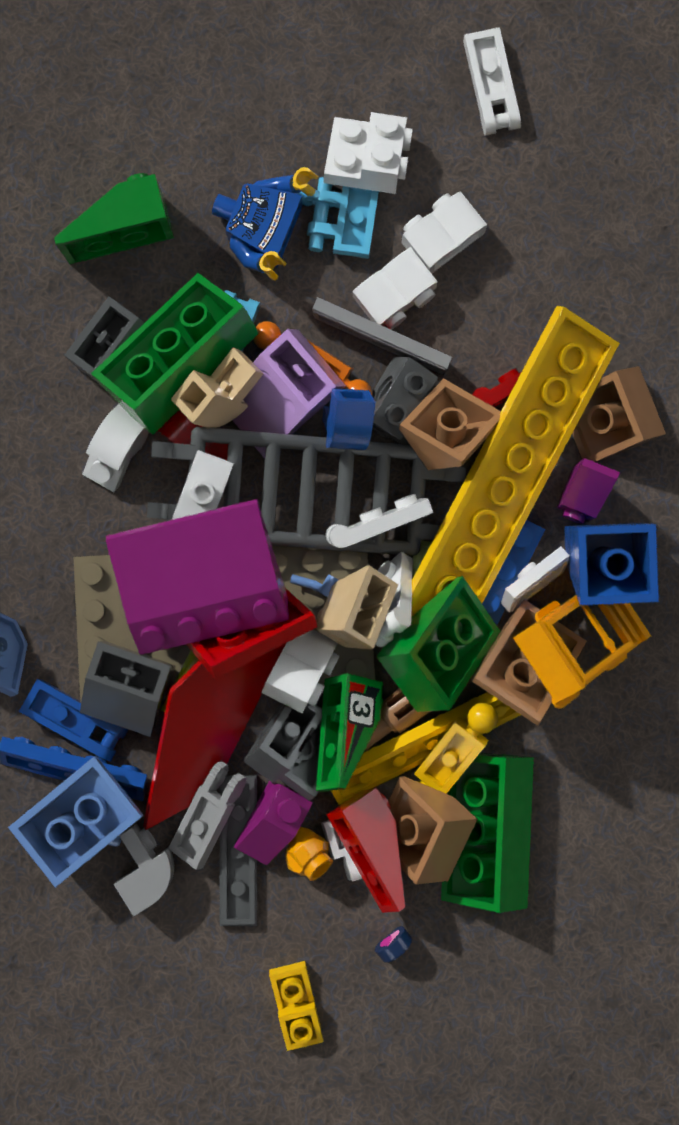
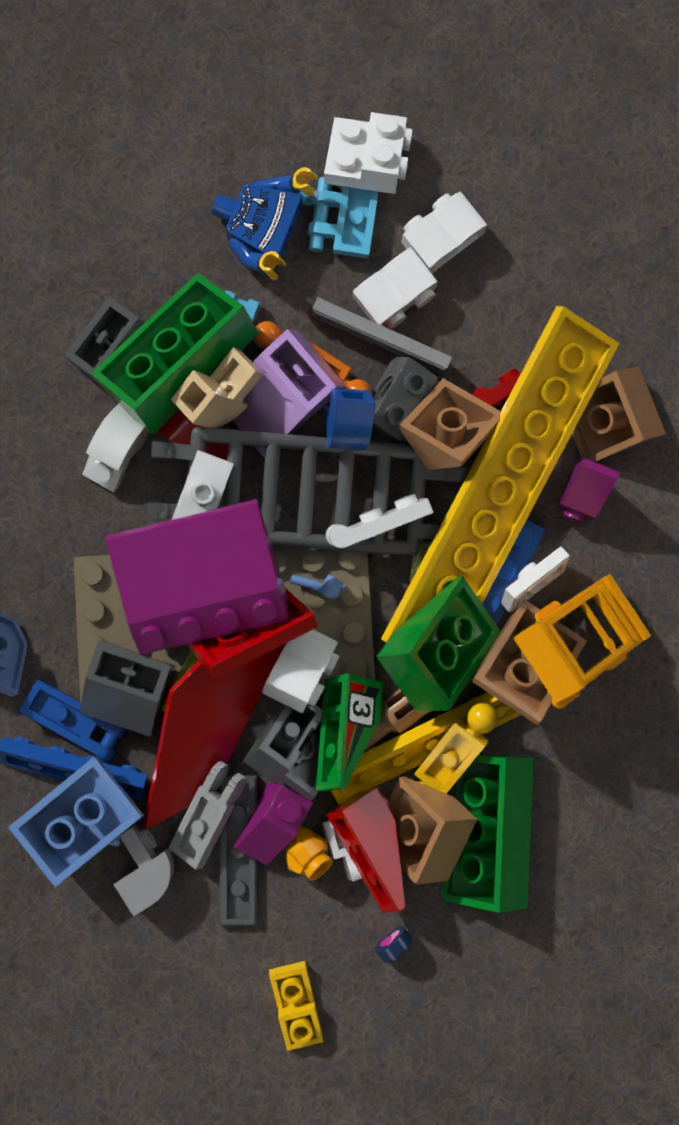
green slope [54,173,174,264] -> none
tan torso [316,566,399,649] -> none
white plate [376,552,413,647] -> none
white plate [463,27,521,136] -> none
blue slope [564,523,659,605] -> none

